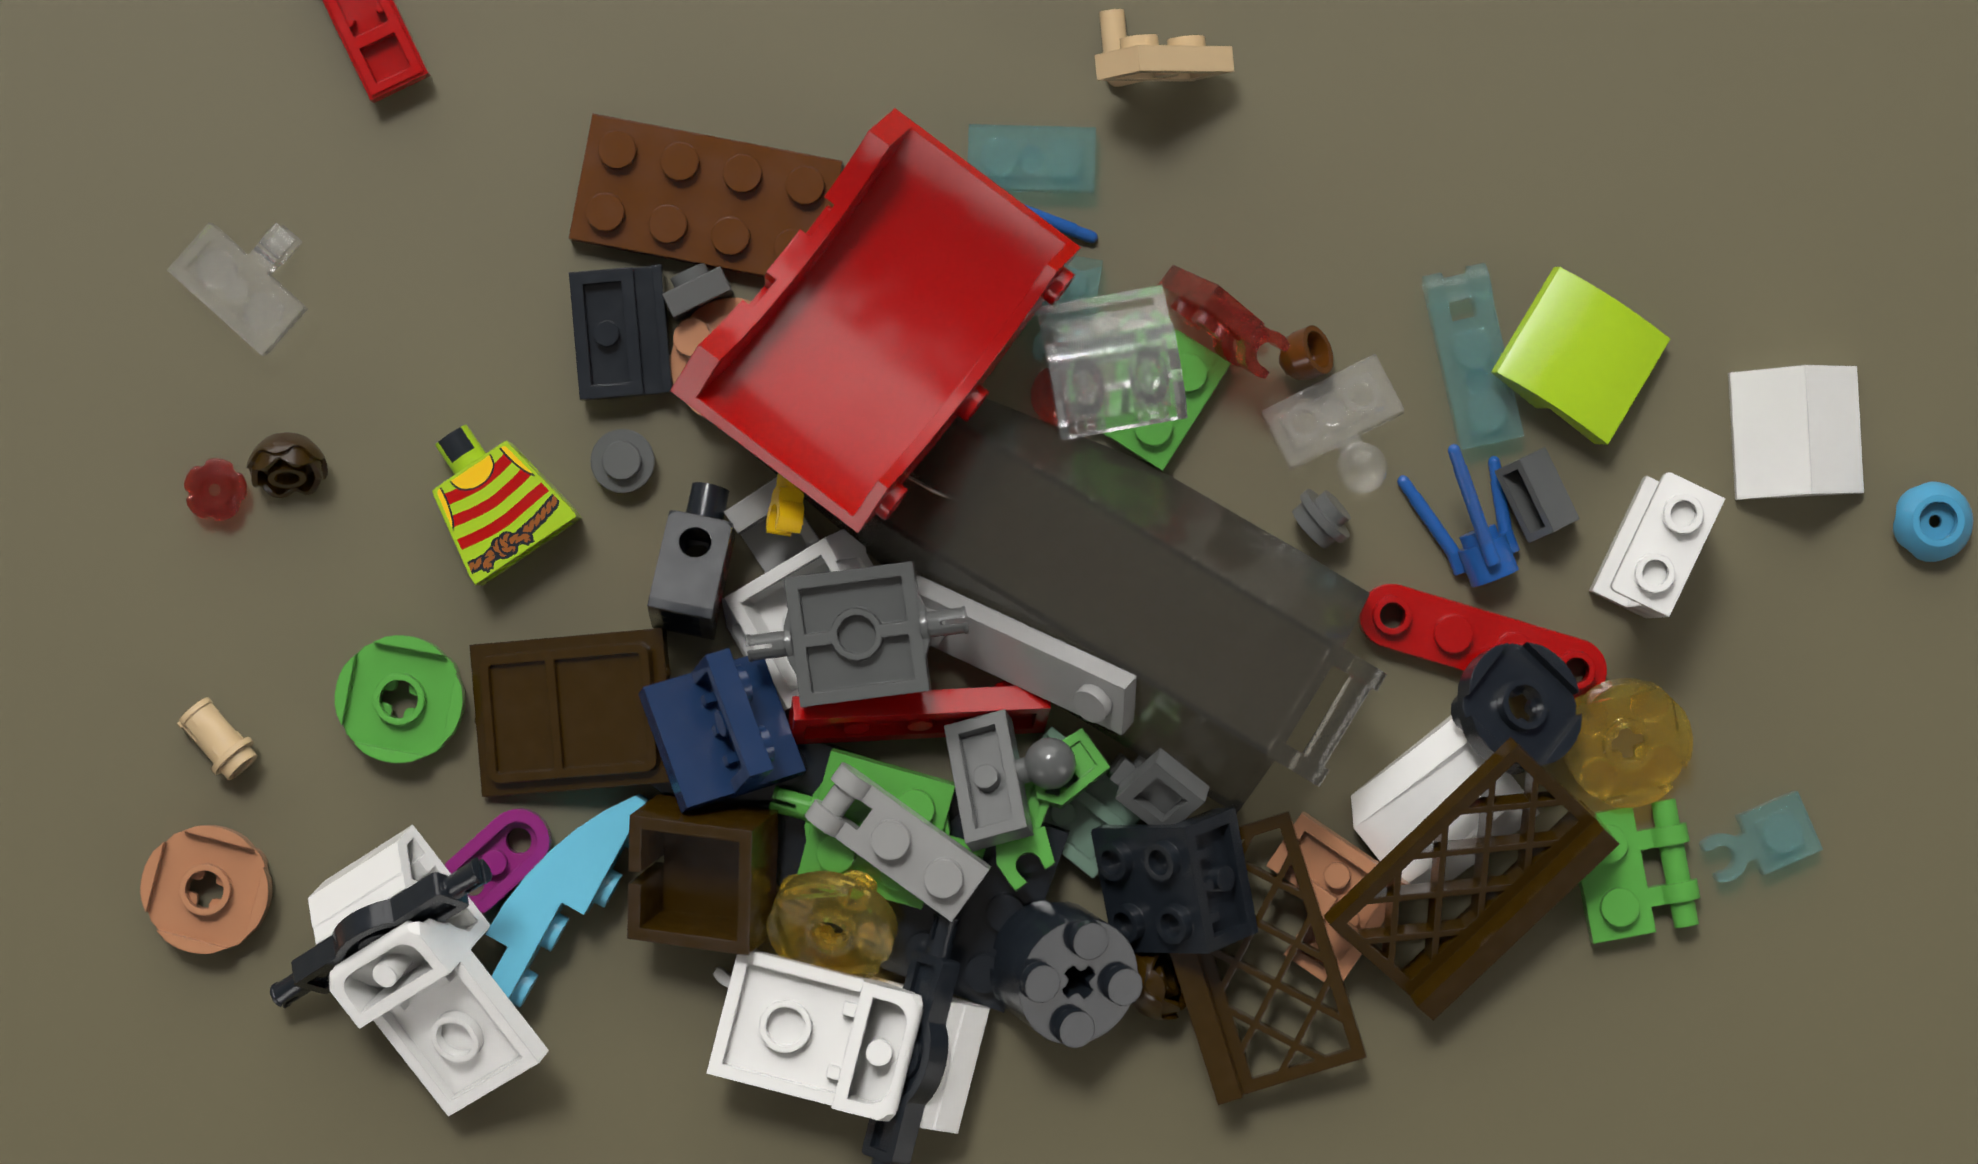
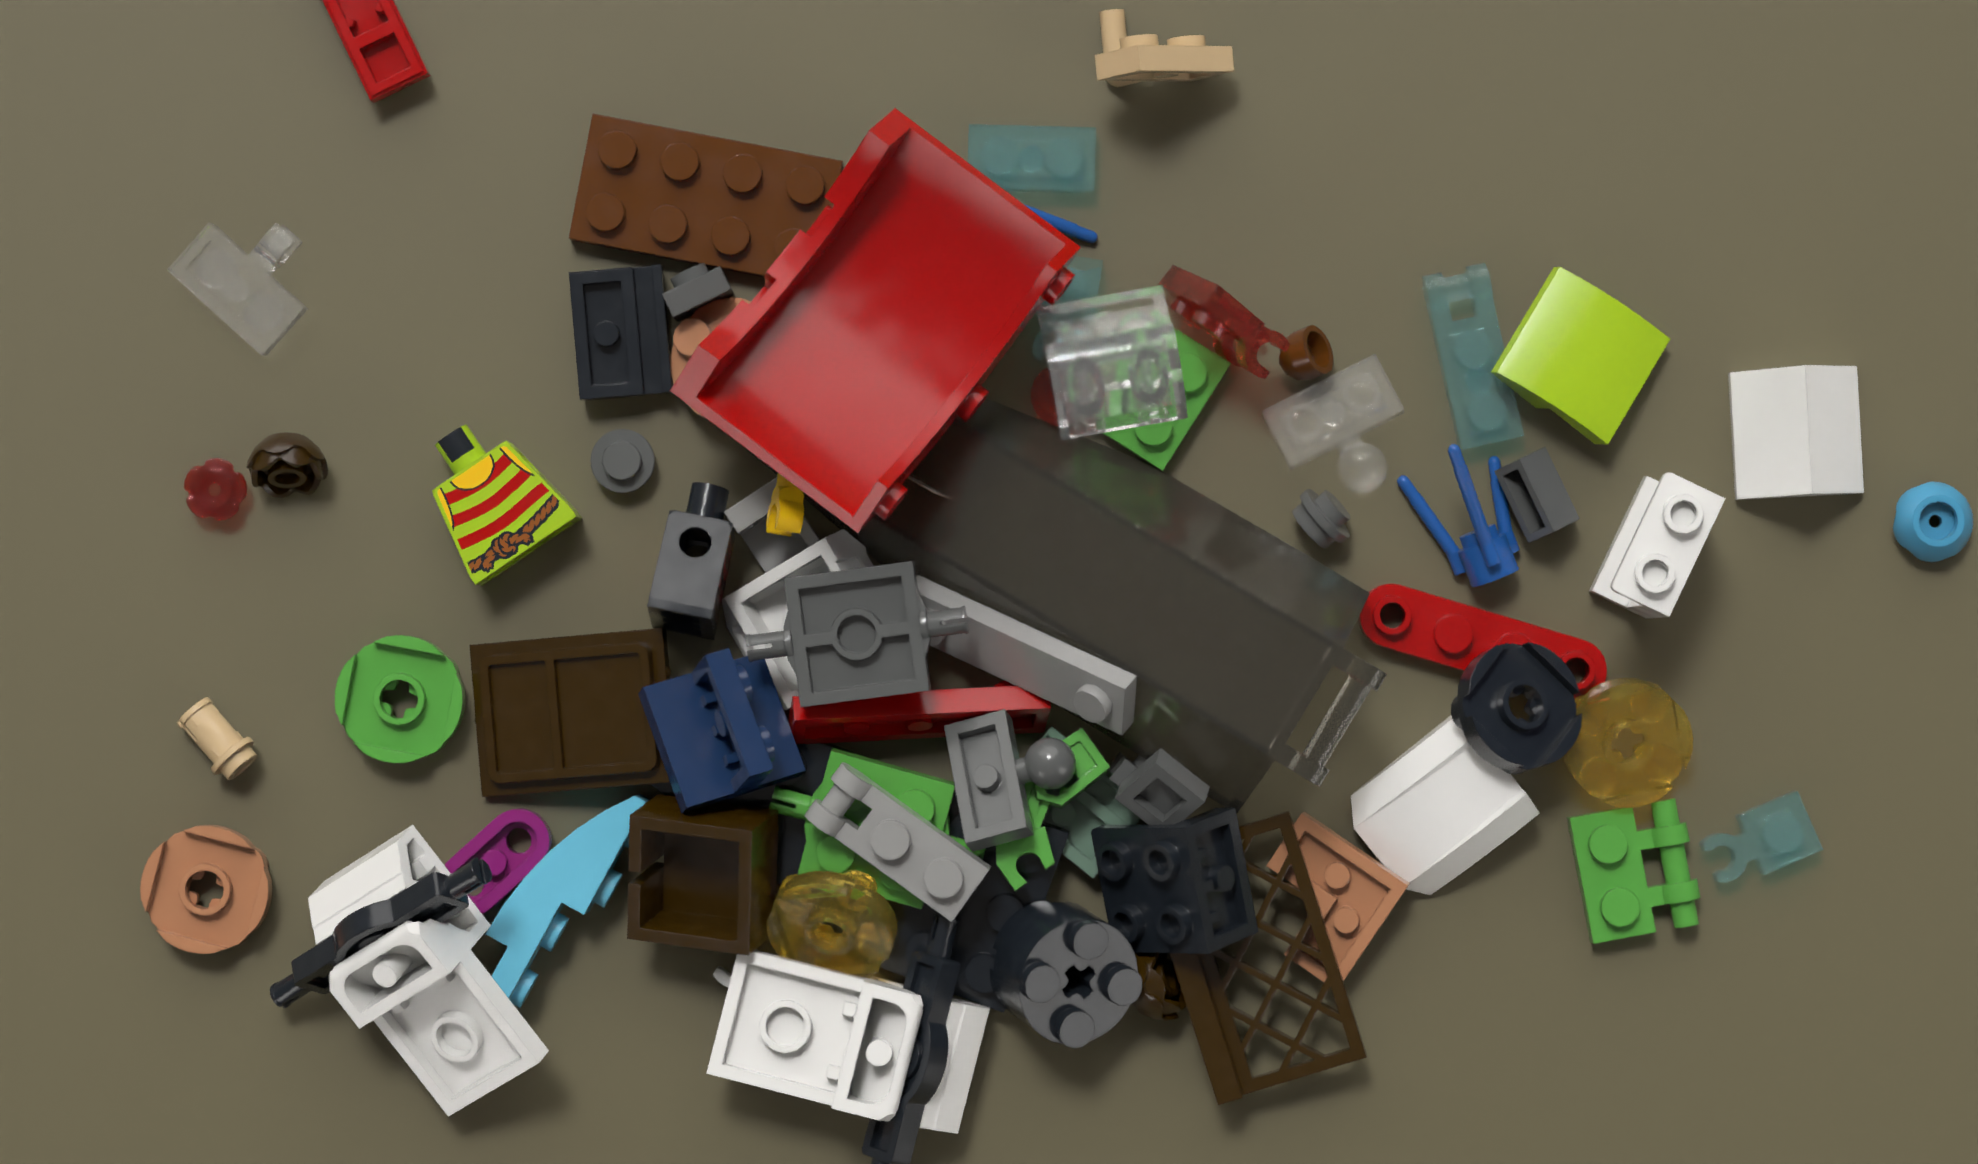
dark brown fence [1324,737,1620,1021] -> none

